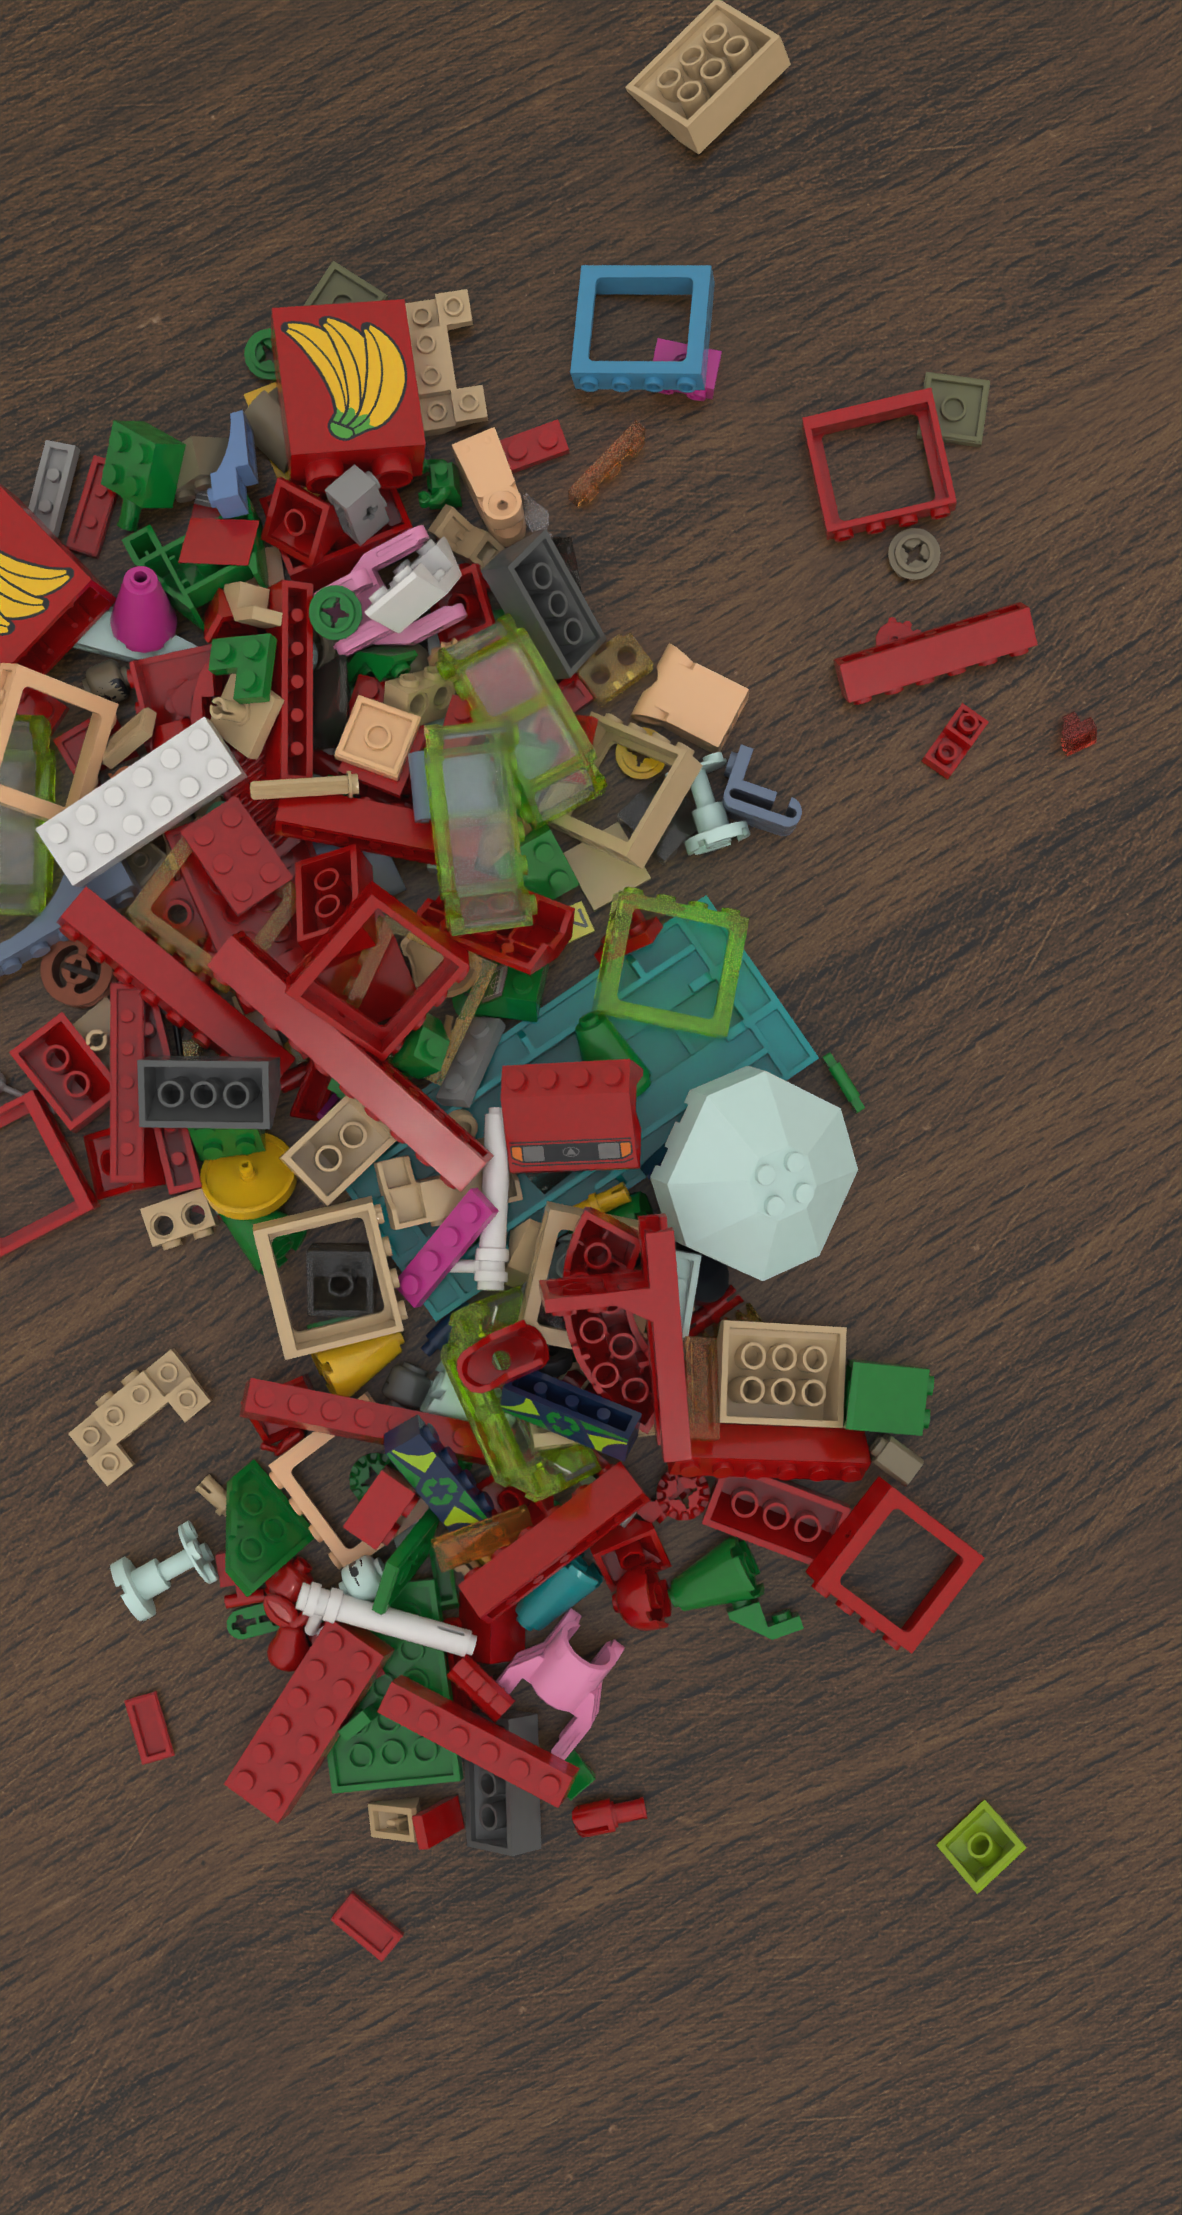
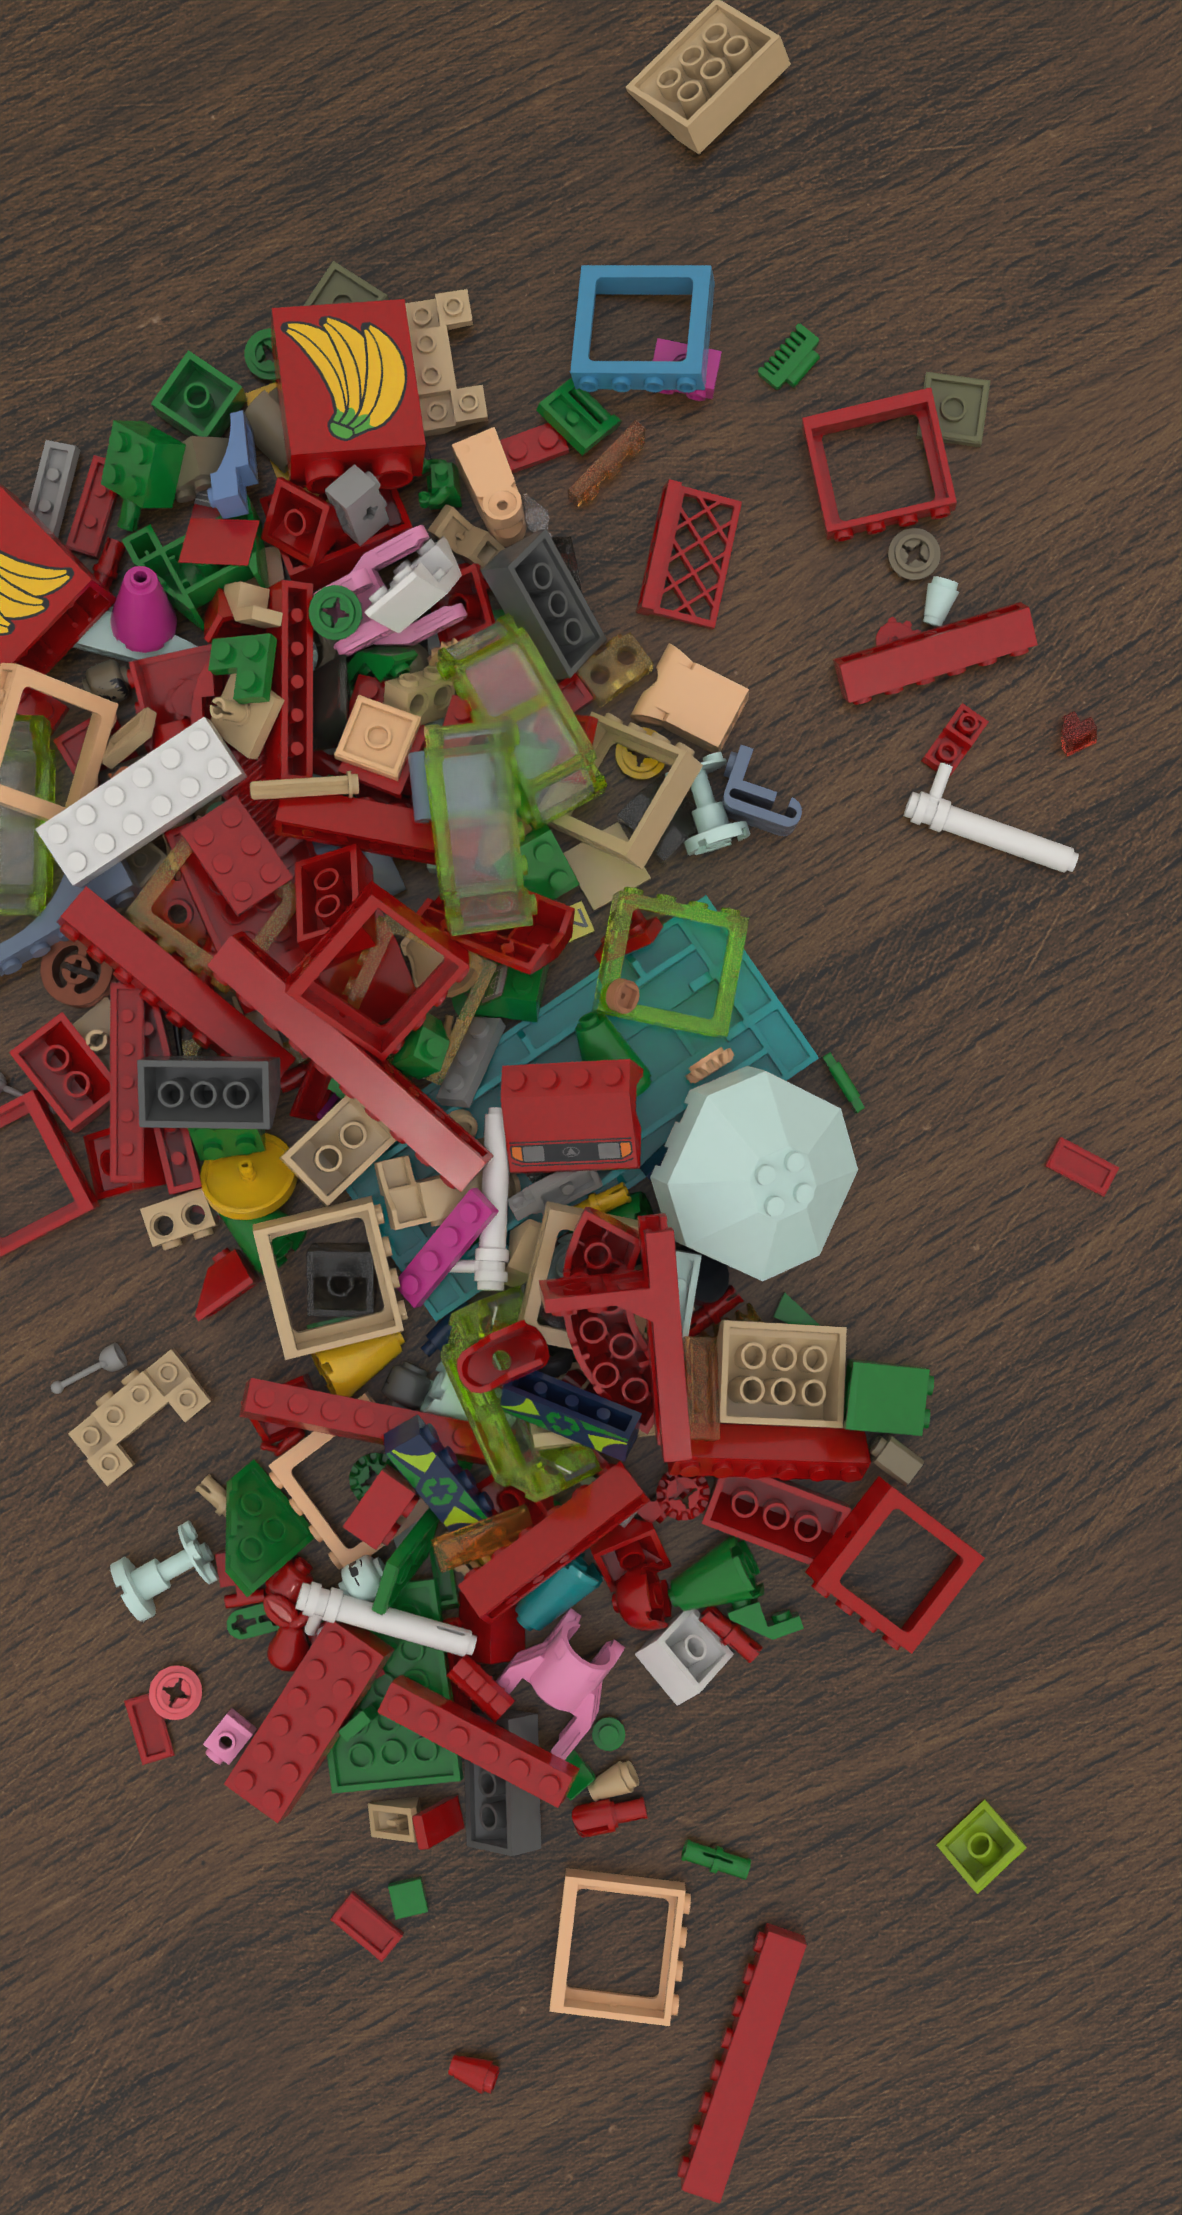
none -> light grey hinge [51,1342,127,1394]
none -> red pin [92,537,126,590]
none -> coral gear [148,1665,202,1720]
none -> green brick [151,350,247,438]
none -> red slope [195,1247,262,1322]
none -> bright pink brick [203,1708,257,1765]
none -> green tile [388,1876,429,1920]
none -> red cone [448,2055,500,2094]
none -> light grey hinge [508,1170,603,1221]
none -> green plate [536,377,622,456]
none -> light nougat piece [549,1868,691,2026]
none -> tan cone [588,1761,639,1802]
none -> green plate [592,1717,625,1751]
none -> nougat tile [606,978,639,1014]
none -> white slope [635,1609,734,1706]
none -> red fence [636,479,742,630]
none -> red brick [677,1923,807,2204]
none -> green pin [681,1839,751,1880]
none -> light nougat gear [685,1047,734,1083]
none -> red pin [698,1606,763,1663]
none -> green piece [758,324,820,390]
none -> green piece [772,1292,820,1326]
none -> white cylinder [903,762,1079,873]
none -> light aqua cone [923,576,959,627]
none -> red tile [1044,1137,1119,1197]

